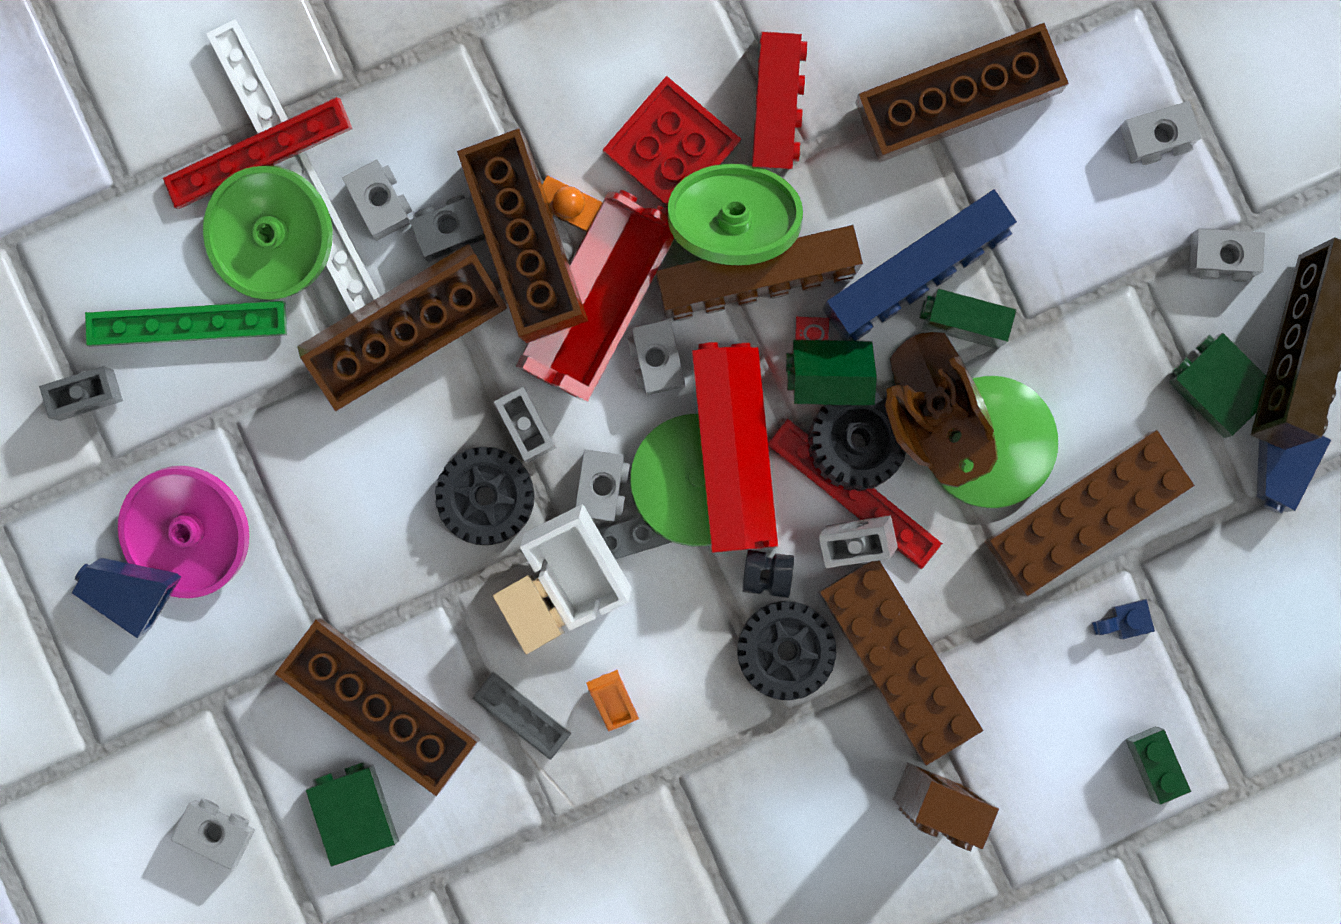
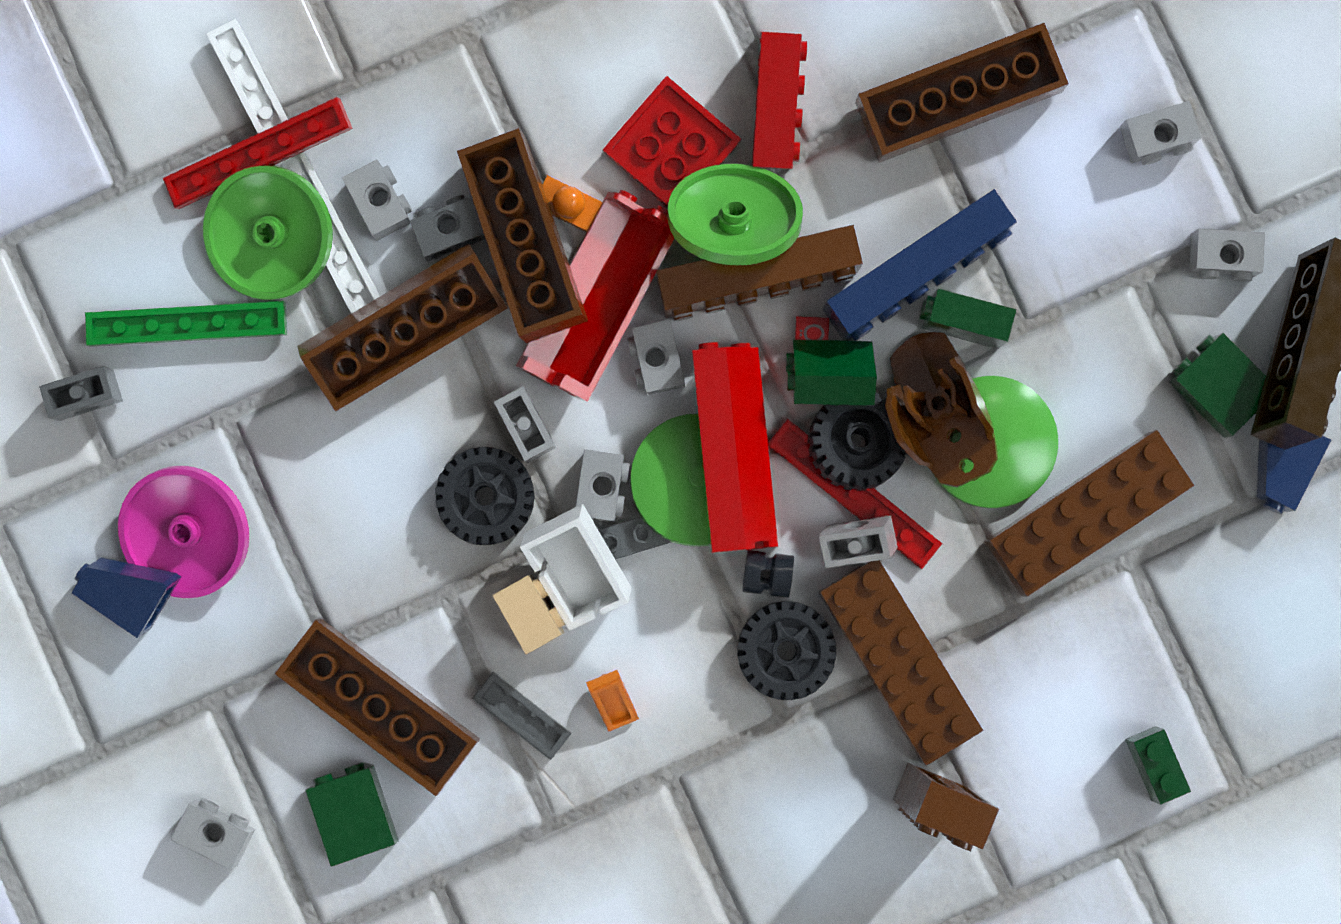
dark blue plate [1092,599,1155,639] -> none

